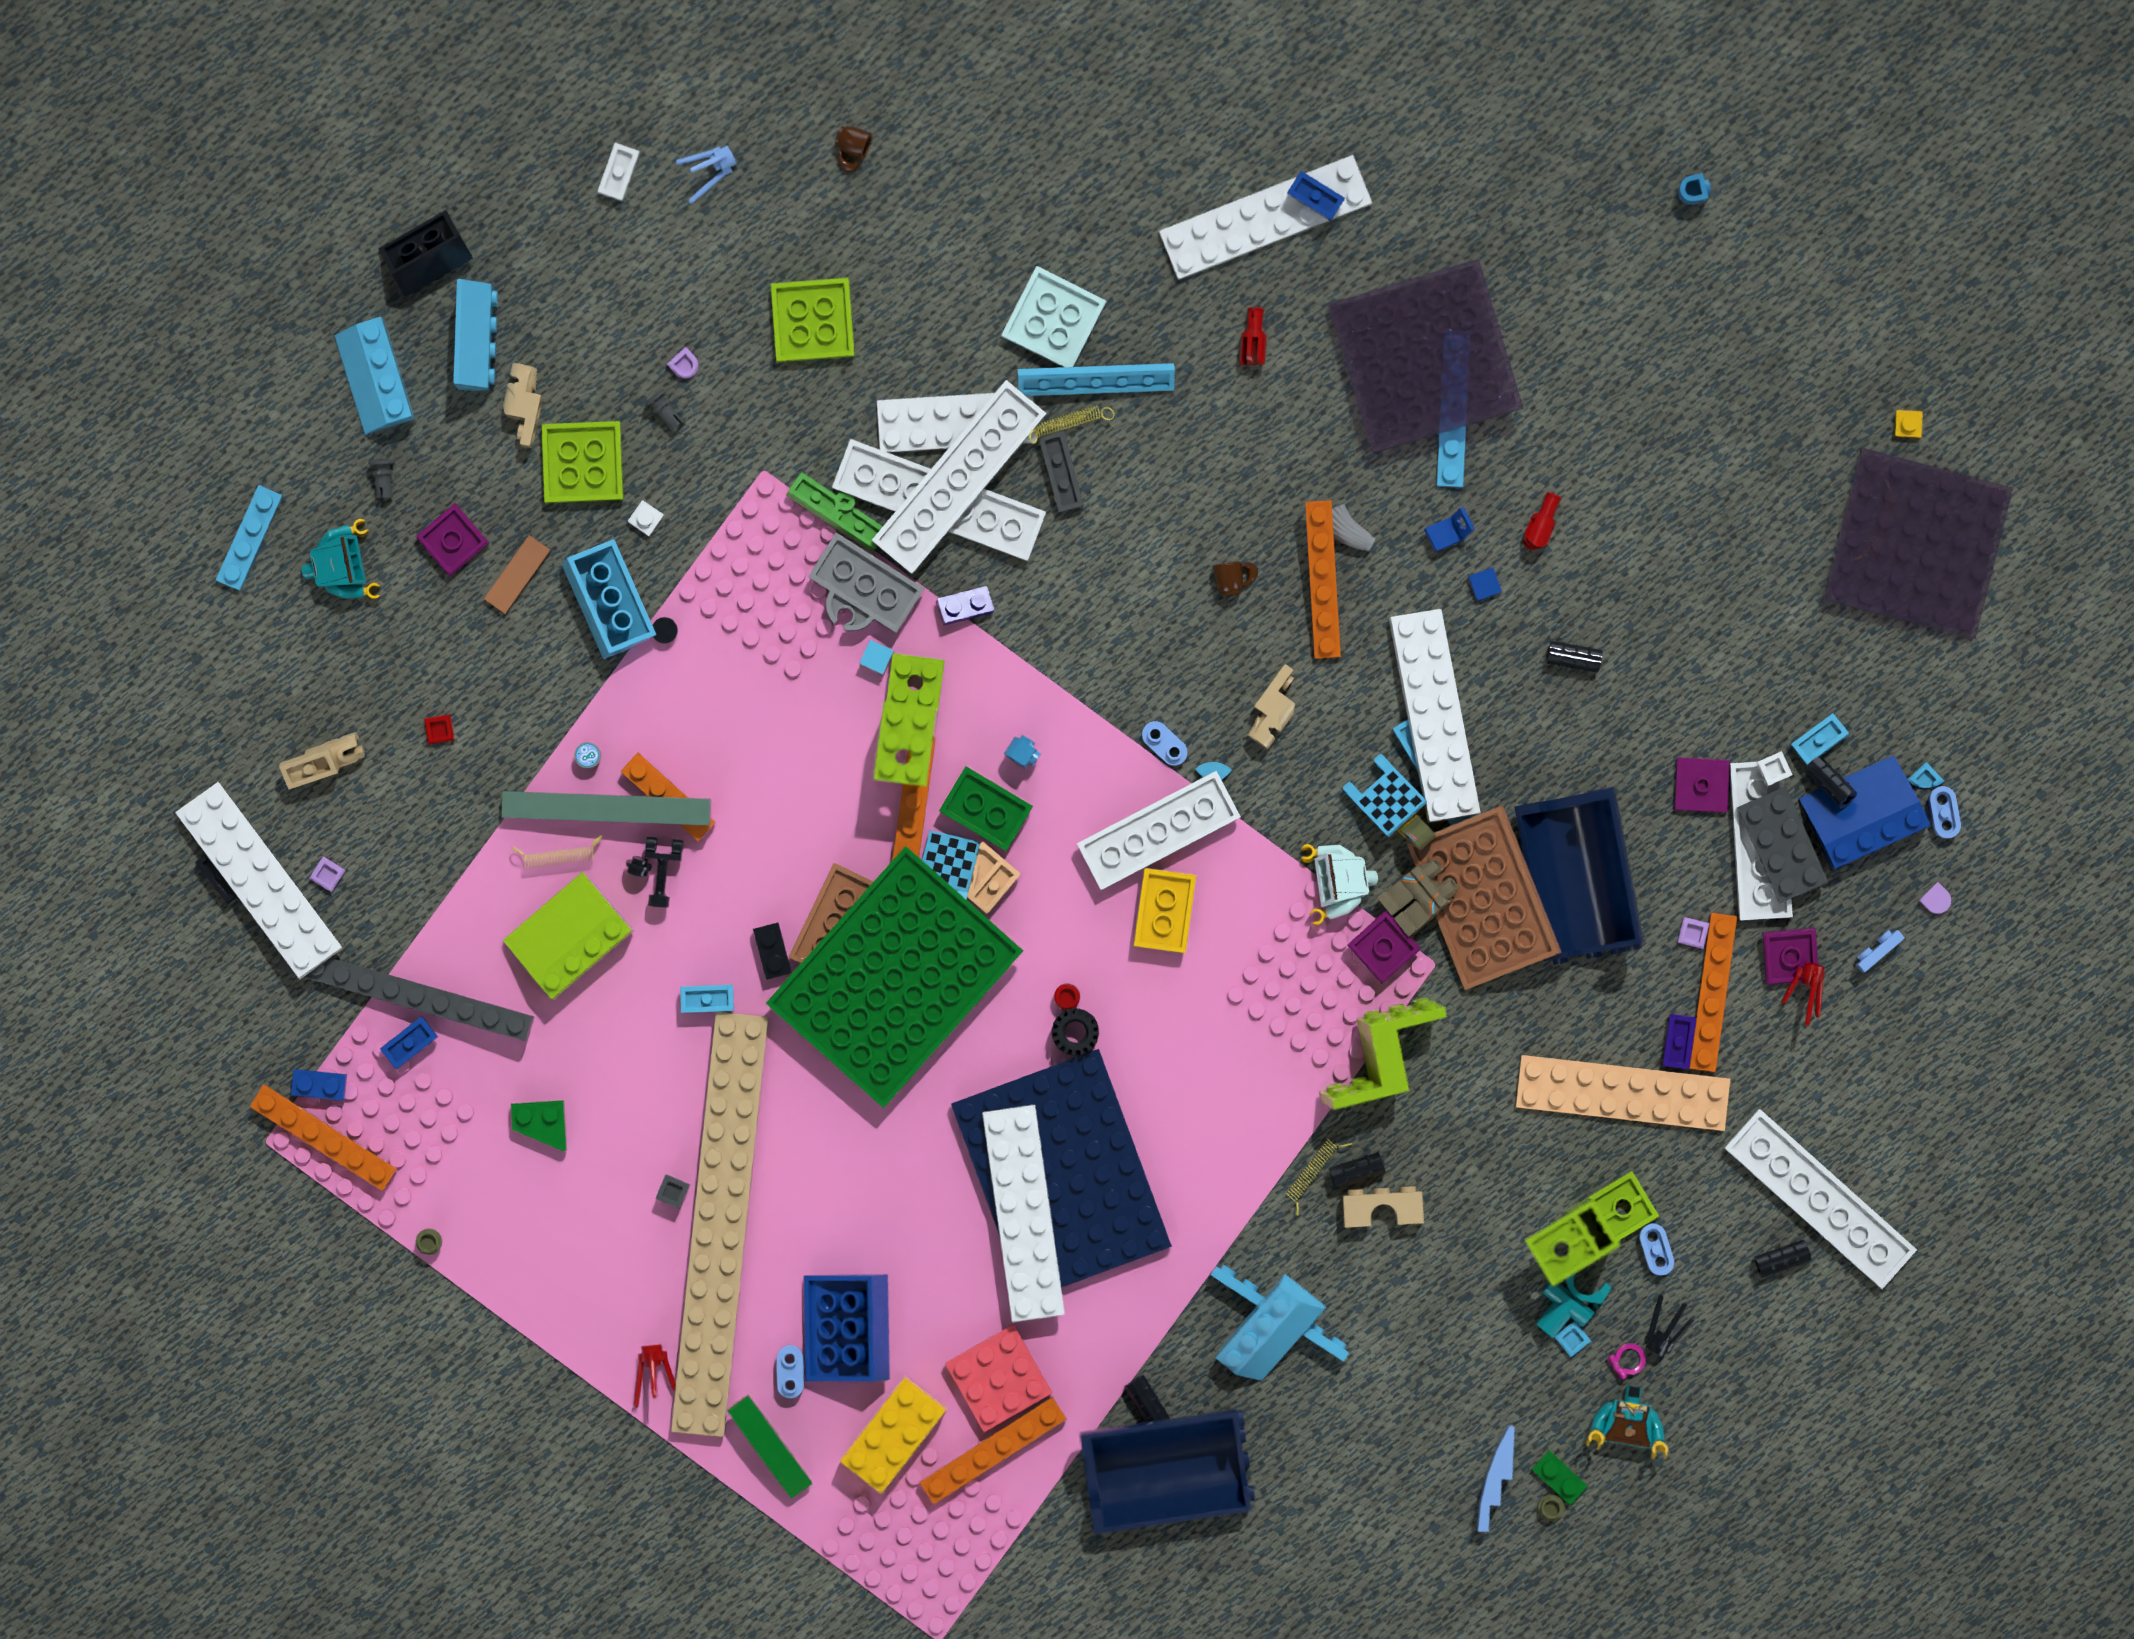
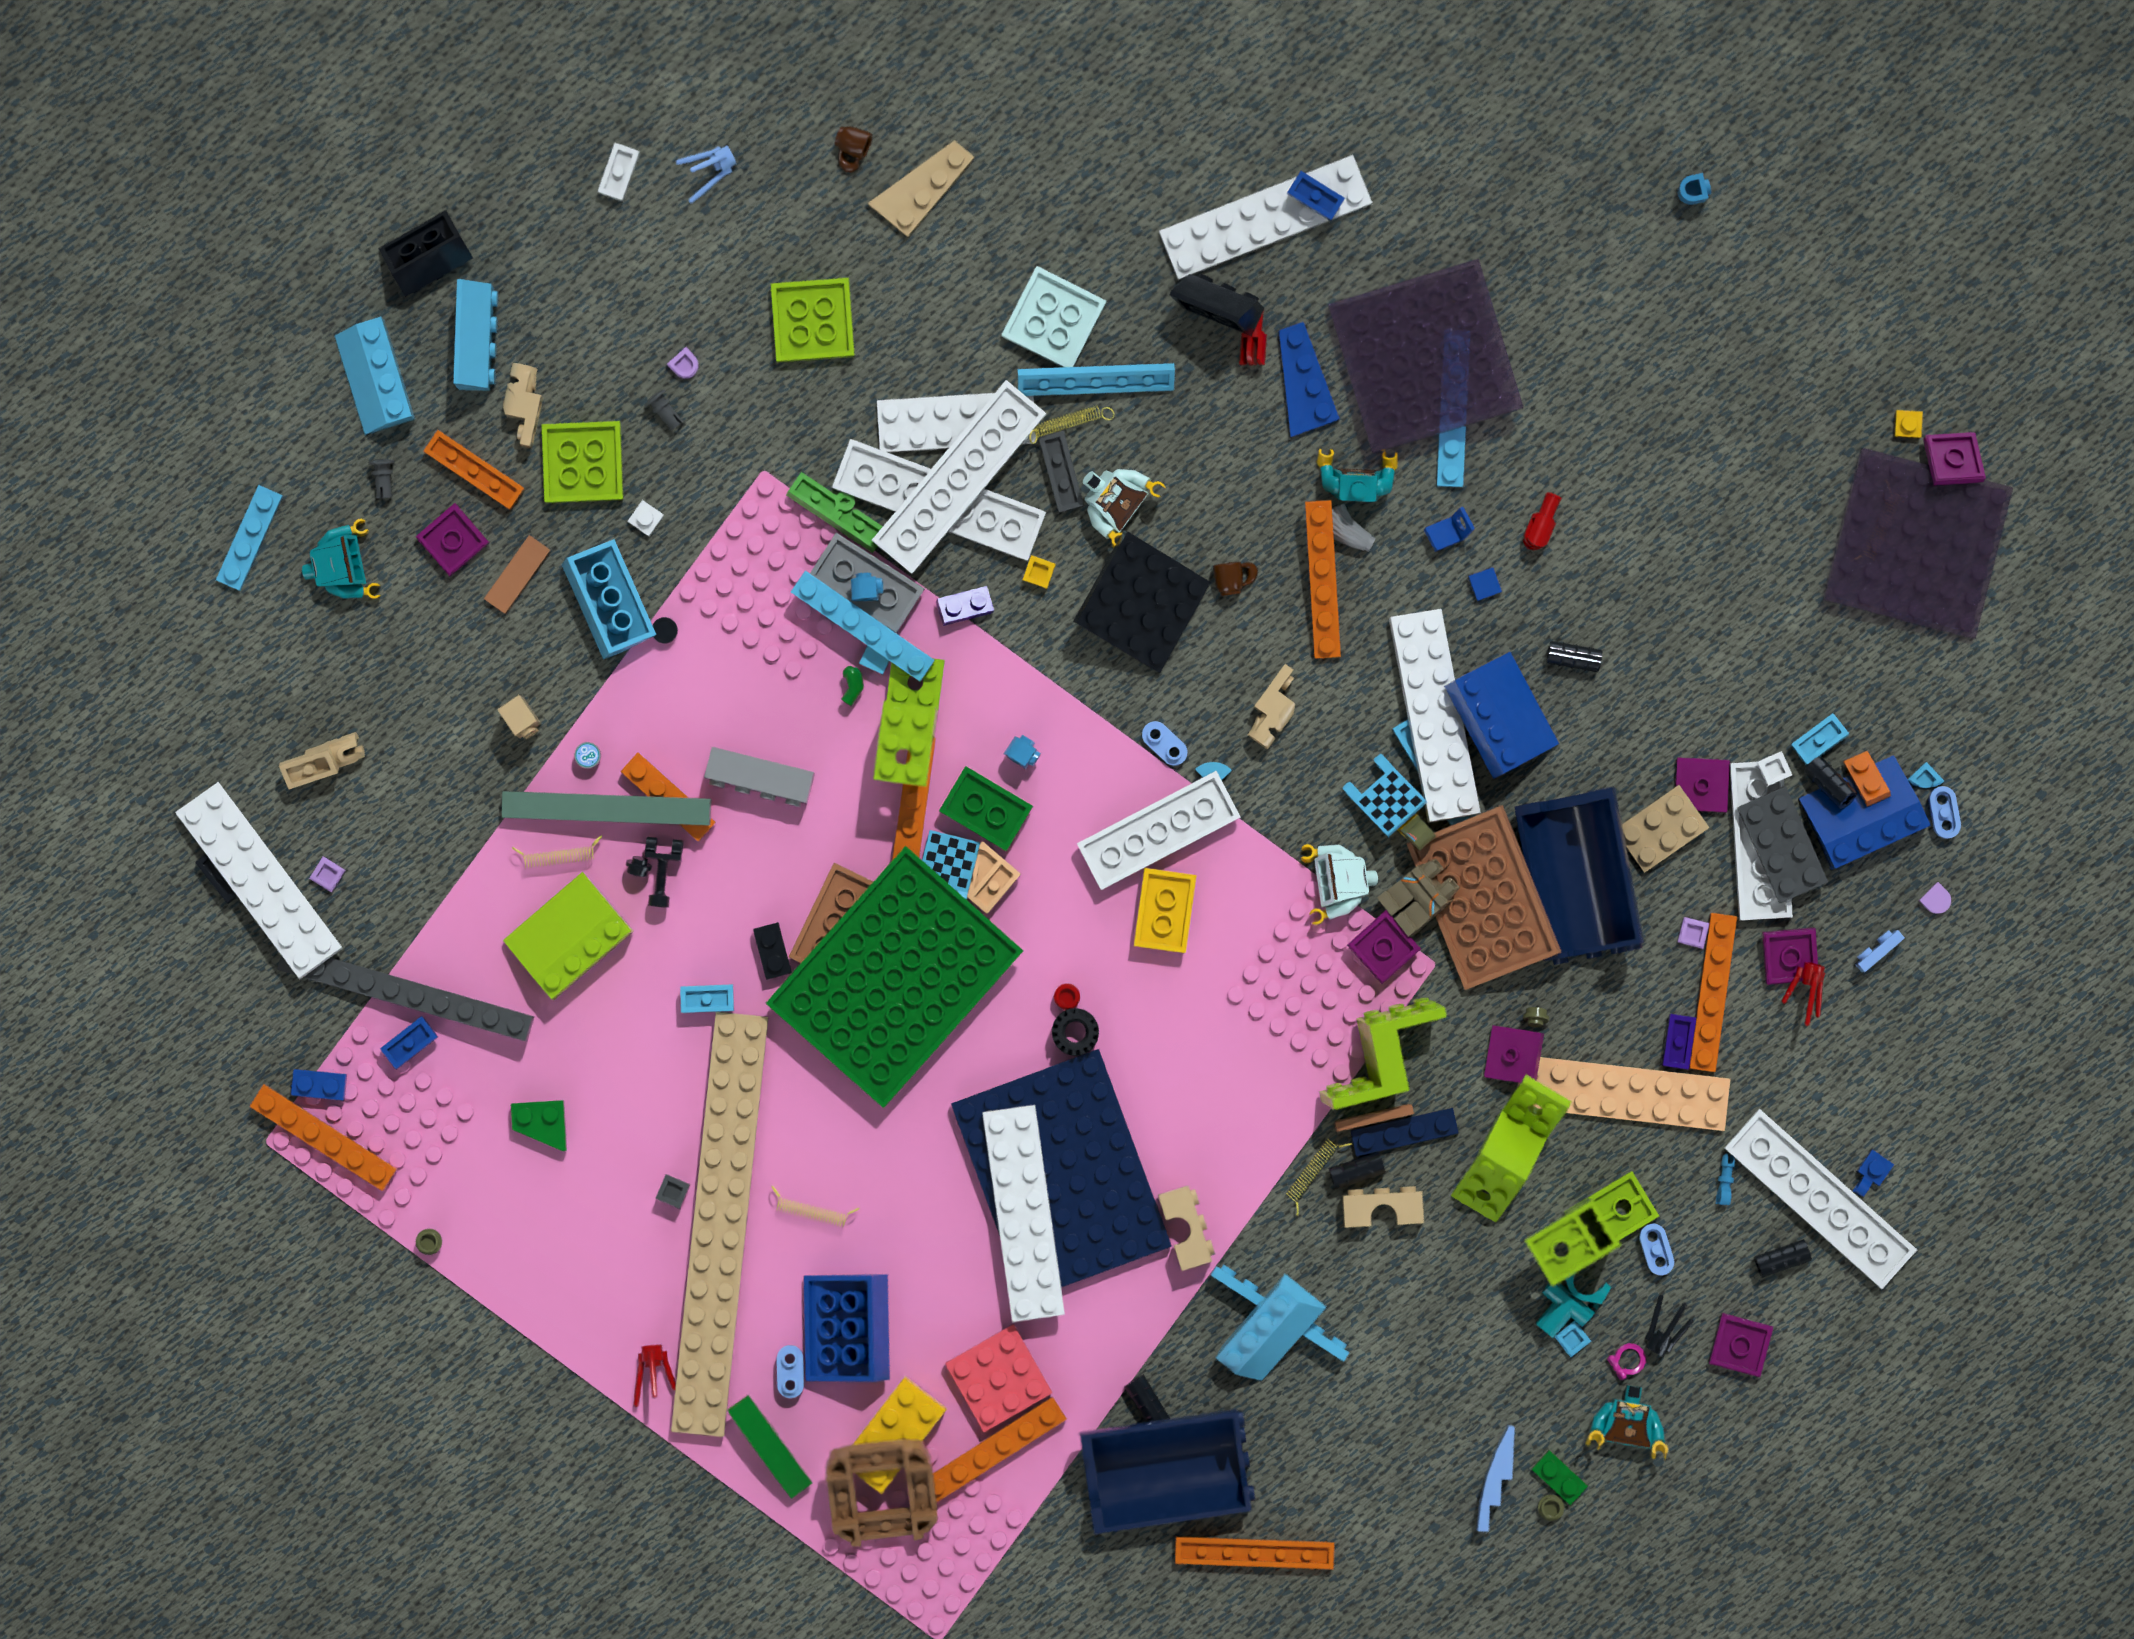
red tile [424,714,455,745] -> none
none -> orange plate [423,430,525,510]
none -> tan brick [497,695,541,739]
none -> light grey brick [704,747,815,807]
none -> piece [771,1185,860,1227]
none -> medium azure plate [791,571,935,682]
none -> medium nougat plate [826,1439,938,1547]
none -> green arm [841,666,864,707]
none -> dark azure plate [851,573,883,602]
none -> tan wing [868,140,974,237]
none -> yellow plate [1022,555,1056,589]
none -> black plate [1073,530,1211,673]
none -> torso [1083,469,1166,548]
none -> tan arch [1158,1185,1215,1271]
none -> black slope [1169,274,1265,336]
none -> orange plate [1175,1536,1334,1569]
none -> blue wing [1279,322,1340,438]
none -> teal torso [1317,449,1398,502]
none -> nougat tile [1334,1104,1414,1132]
none -> dark blue plate [1350,1108,1459,1156]
none -> blue slope [1444,652,1559,779]
none -> lime bracket [1451,1075,1572,1222]
none -> magenta plate [1484,1025,1544,1083]
none -> olive plate [1523,1007,1549,1027]
none -> tan plate [1622,785,1709,873]
none -> magenta plate [1708,1313,1774,1377]
none -> dark azure piece [1716,1153,1735,1205]
none -> orange plate [1844,751,1891,807]
none -> blue plate [1853,1150,1894,1197]
none -> magenta plate [1923,432,1986,485]

